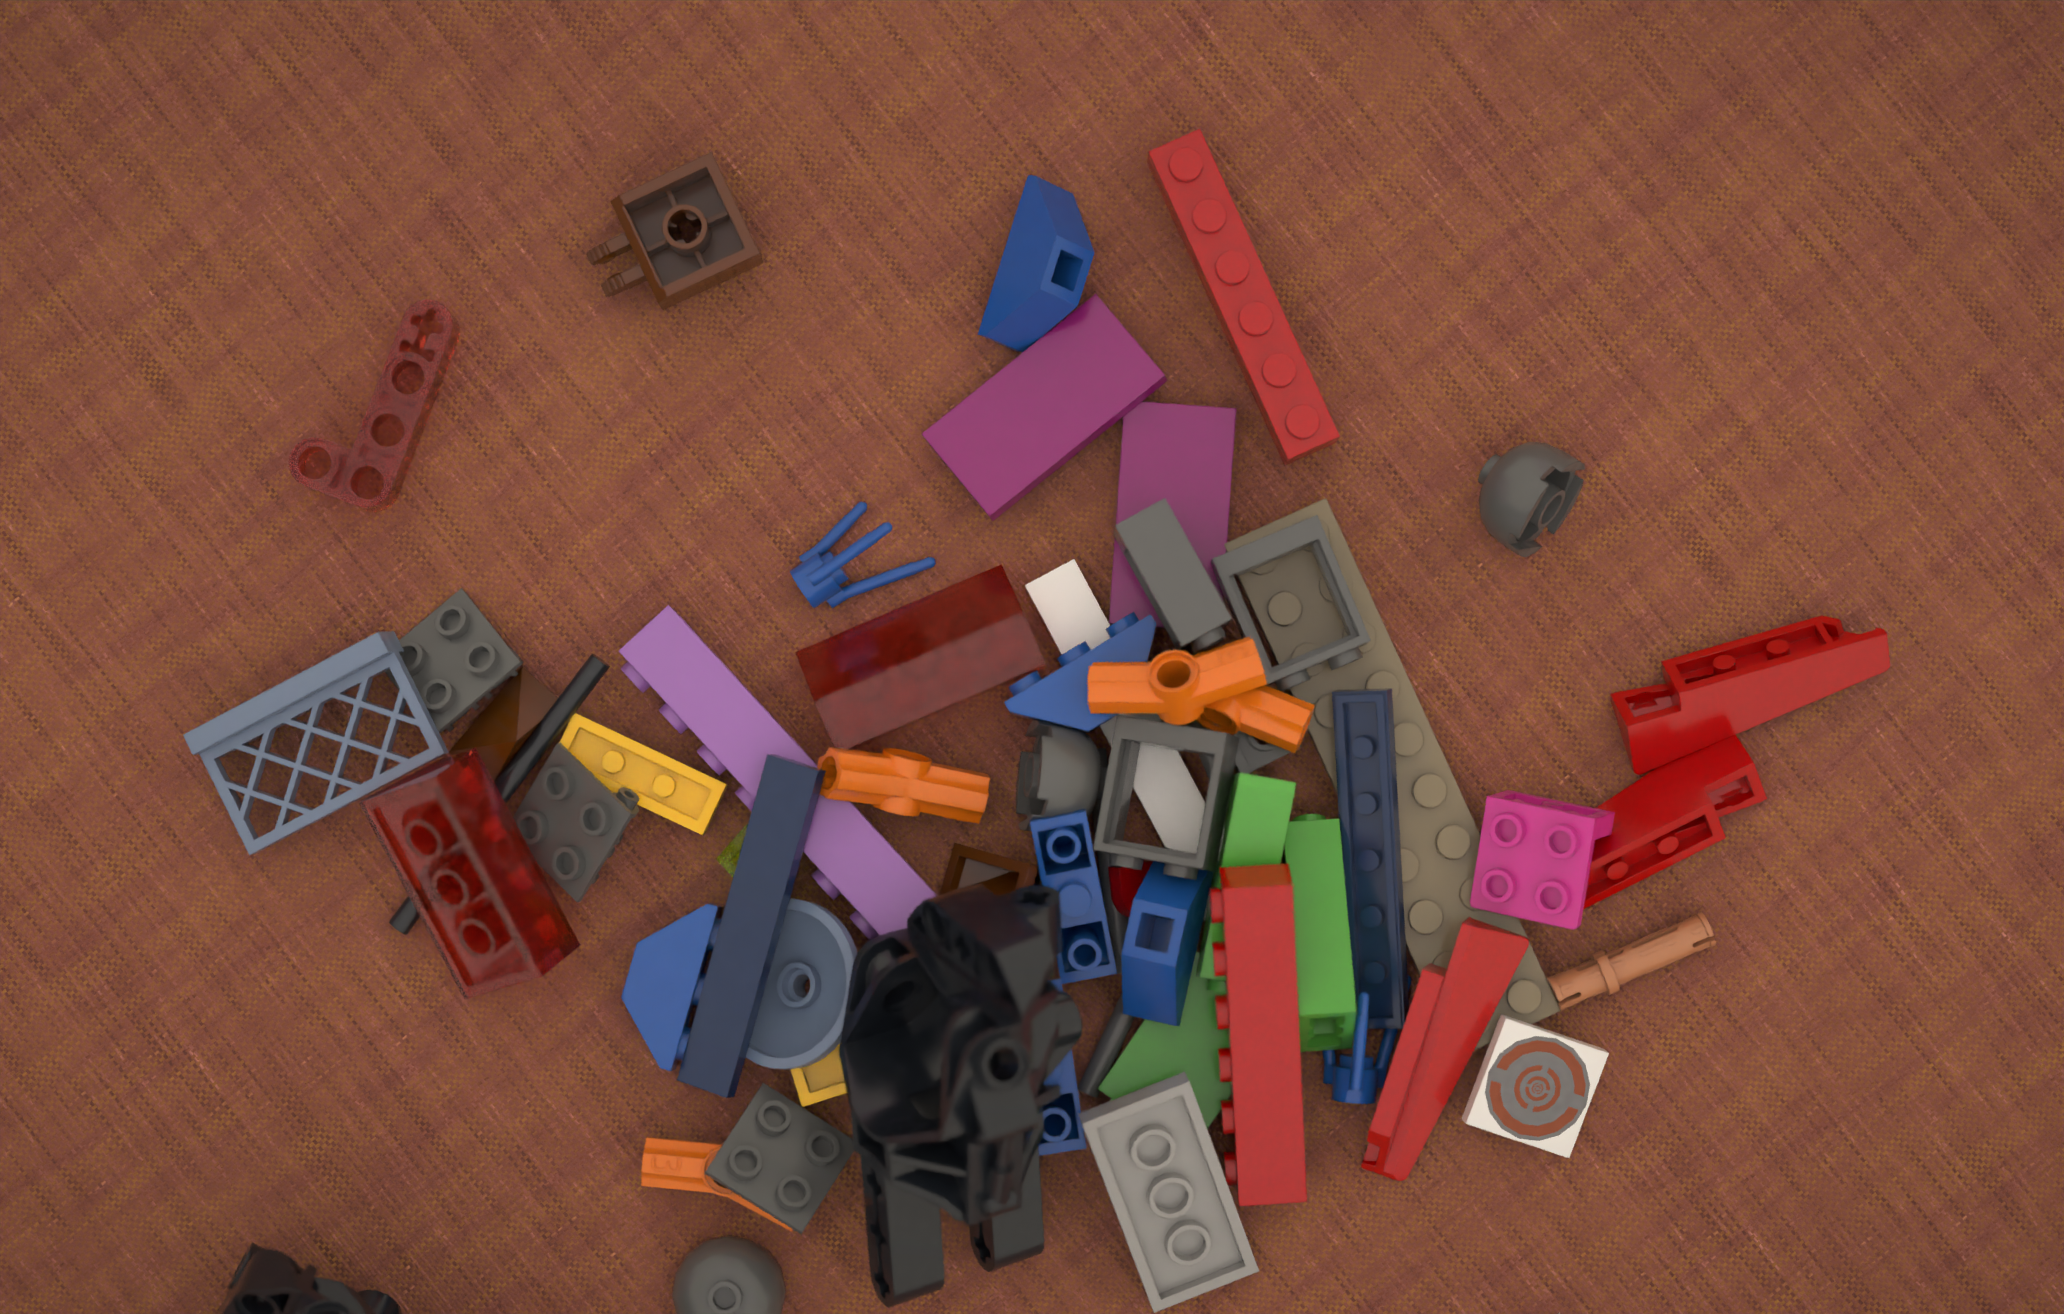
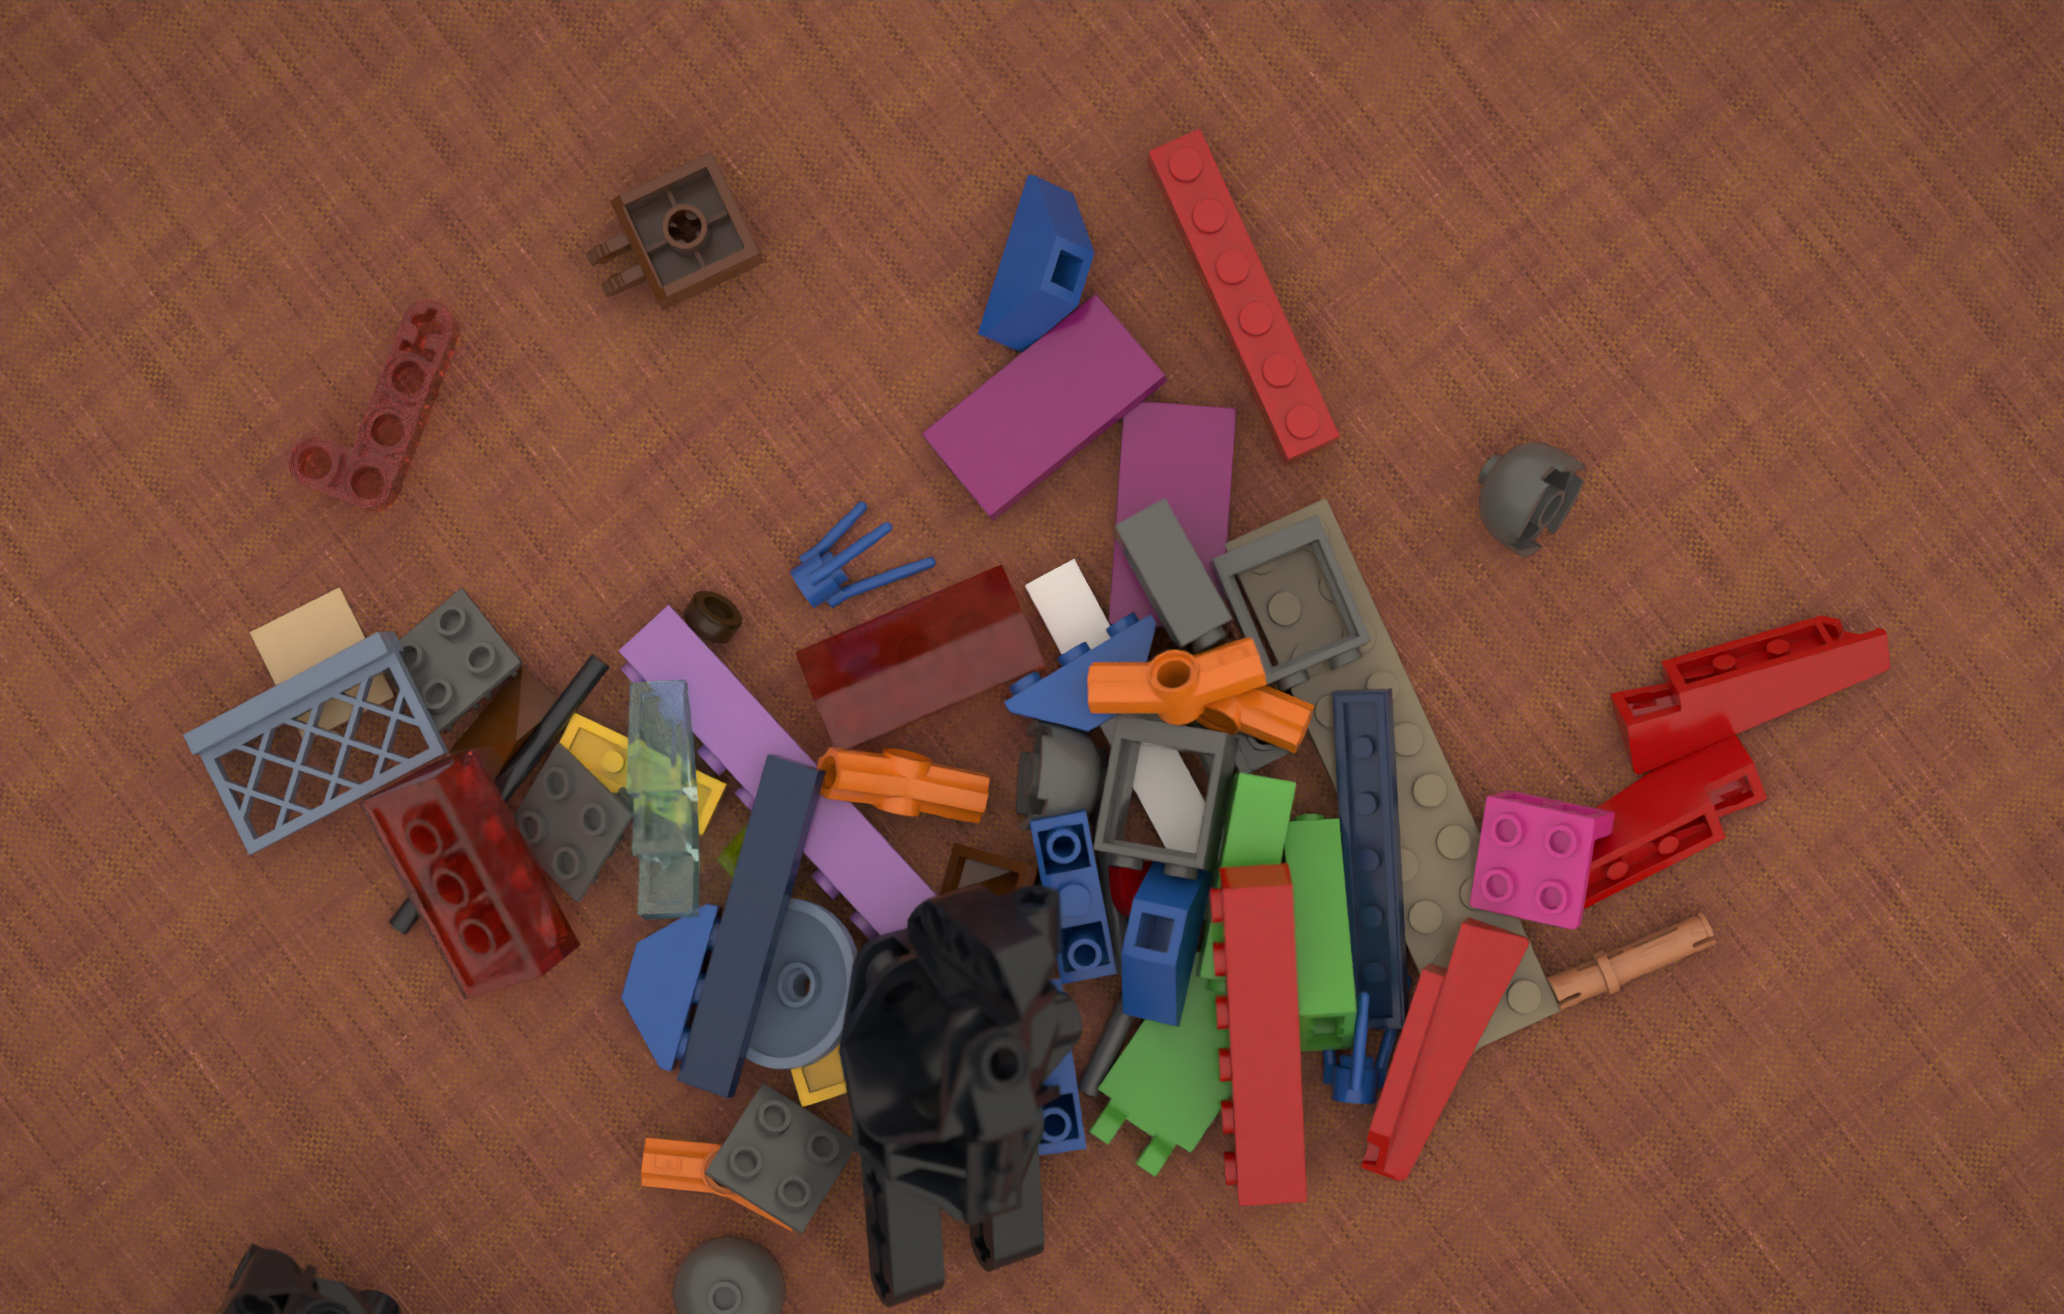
light grey plate [1078,1072,1259,1313] -> none
tile [1461,1014,1609,1158] -> none
none -> tan sticker [250,587,394,739]
none -> clear light blue slope [626,680,700,920]
none -> dark brown tile [683,591,742,644]

